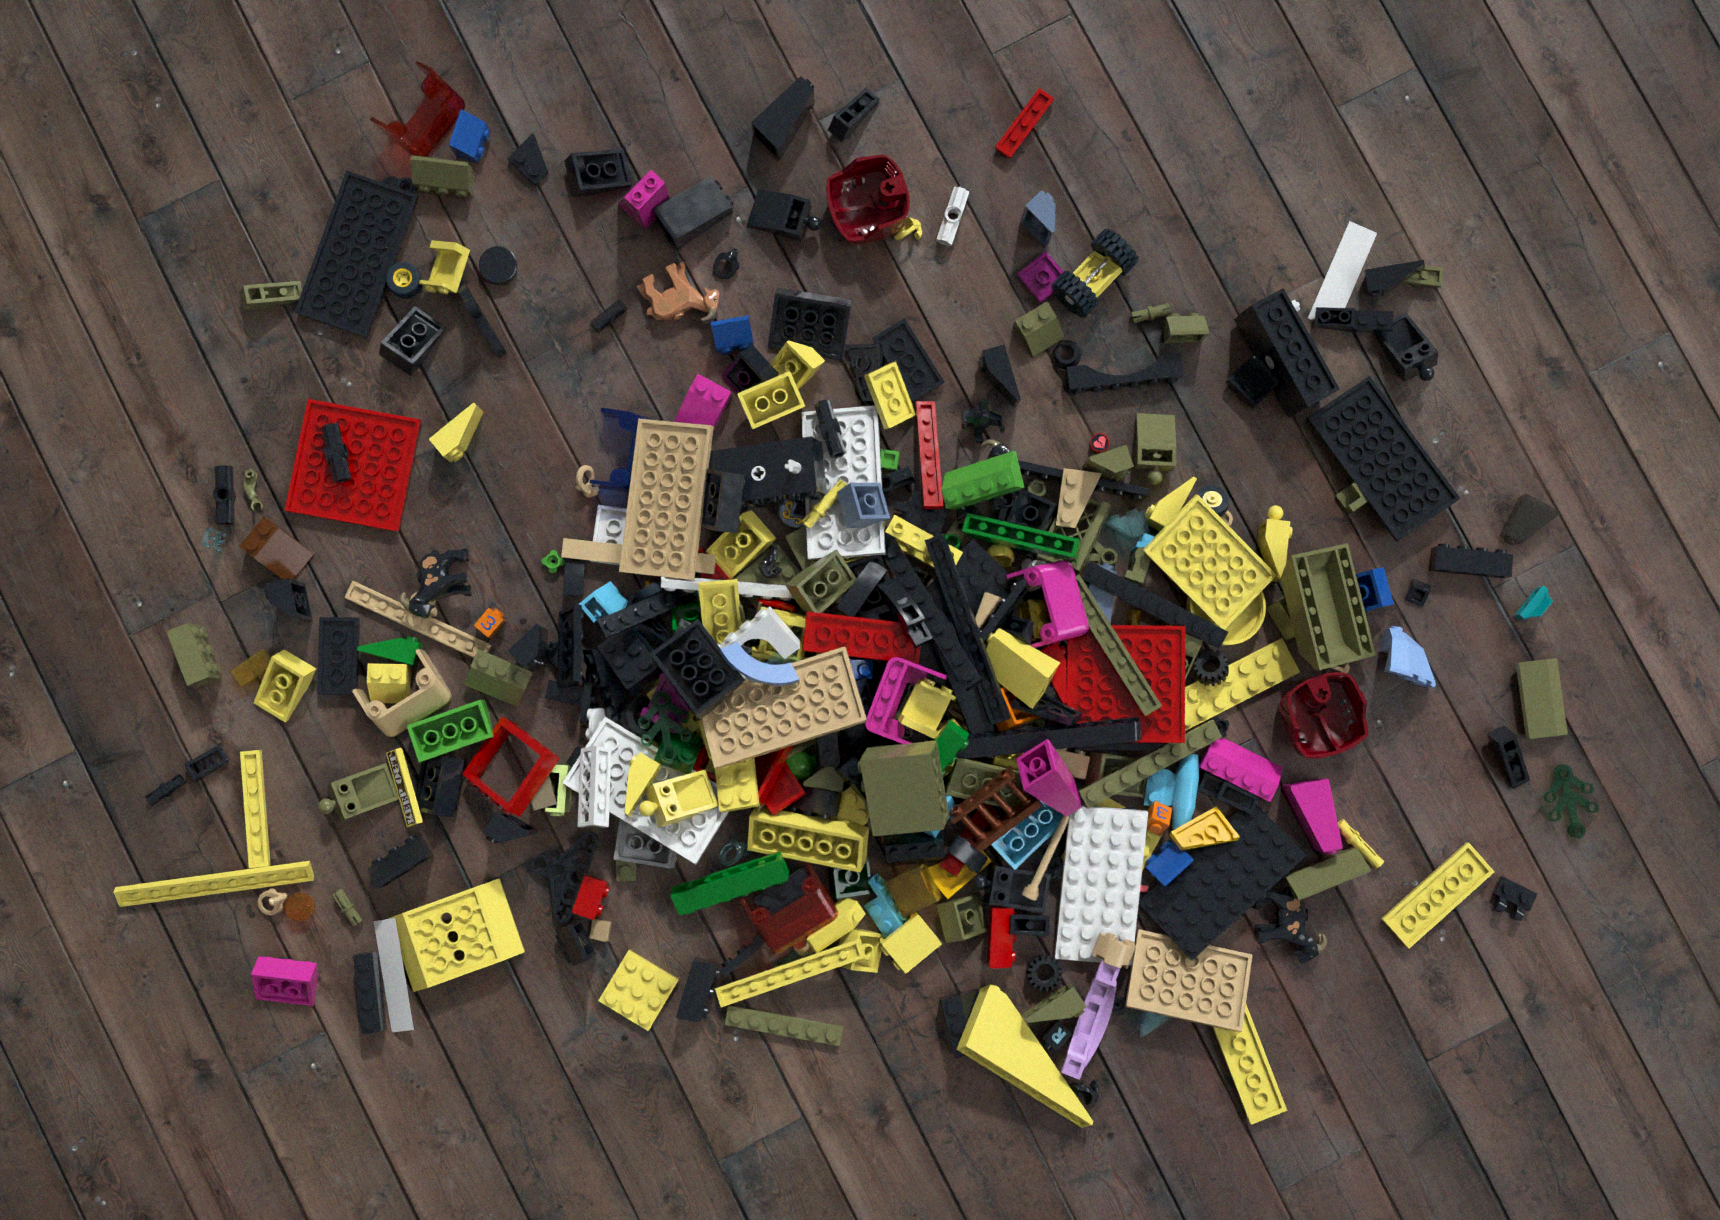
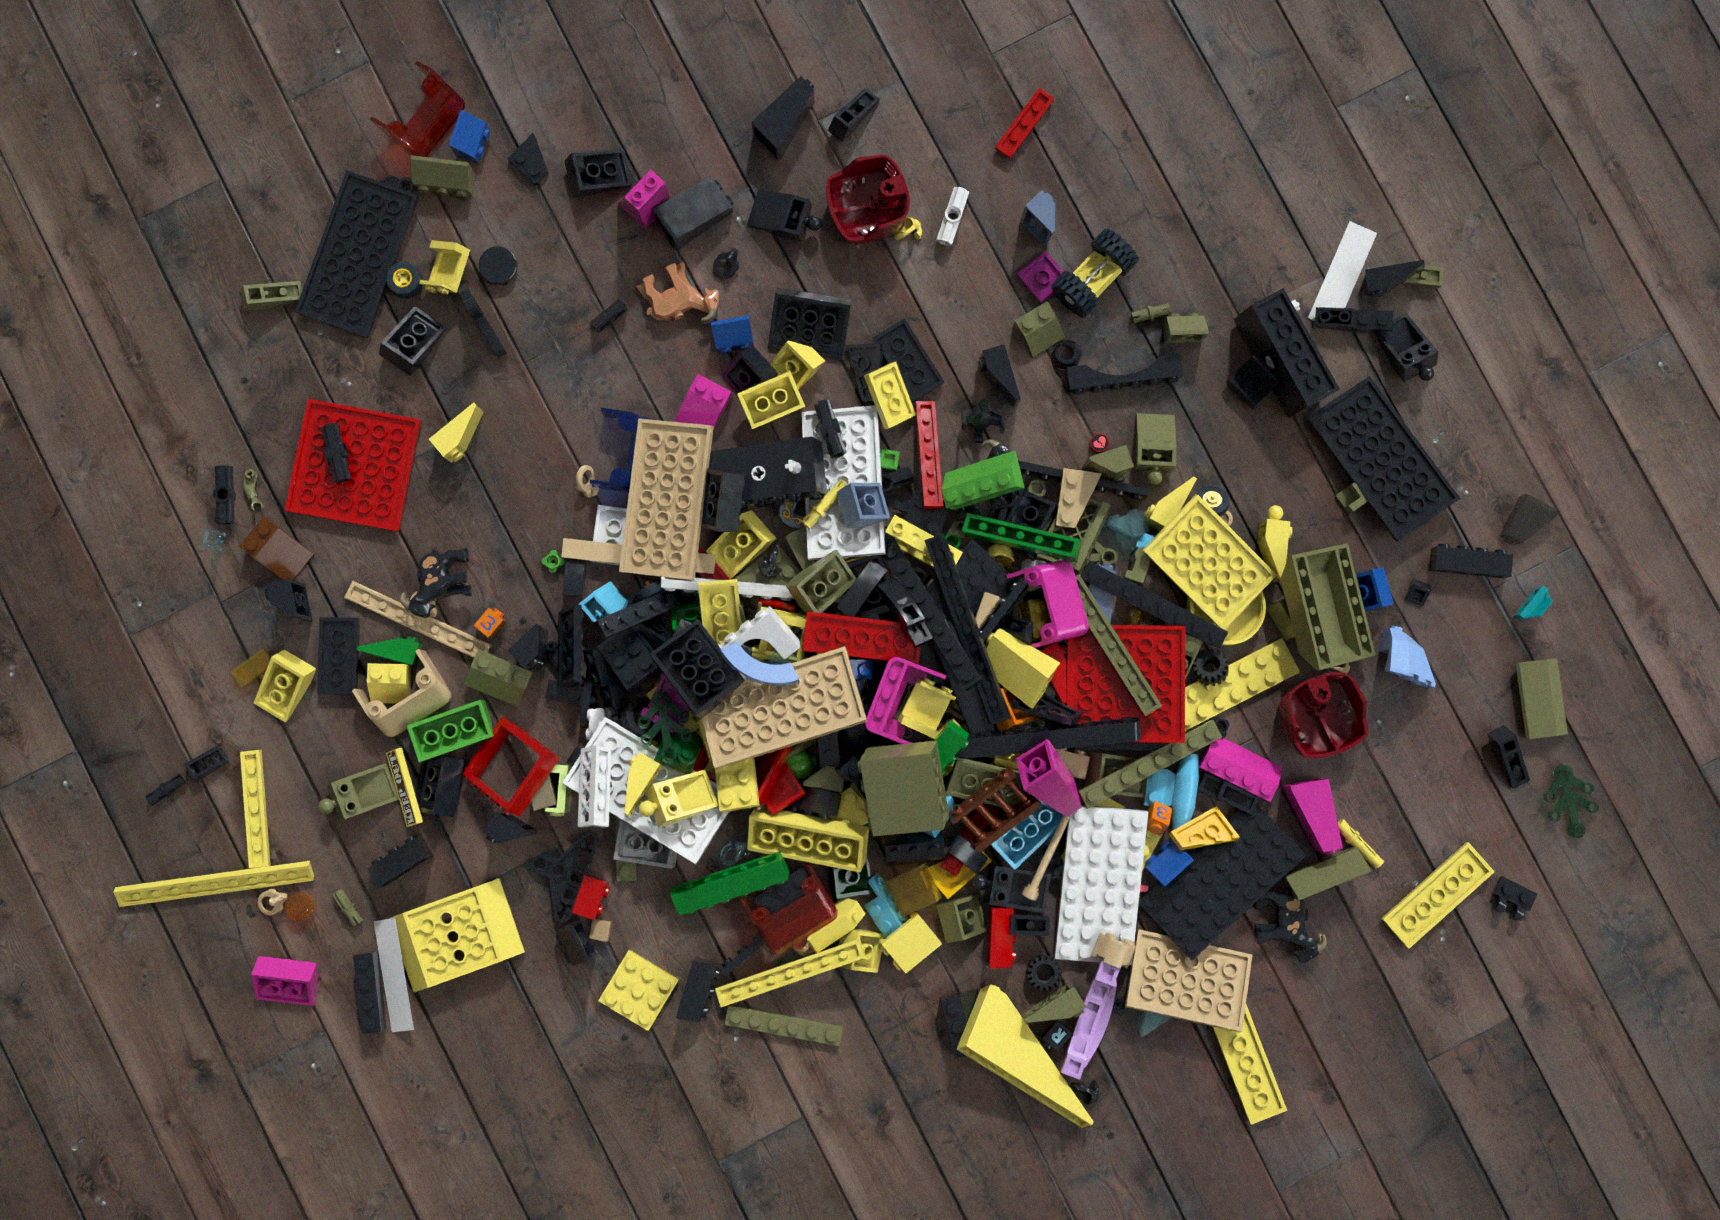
olive brick [166,623,222,687] -> none

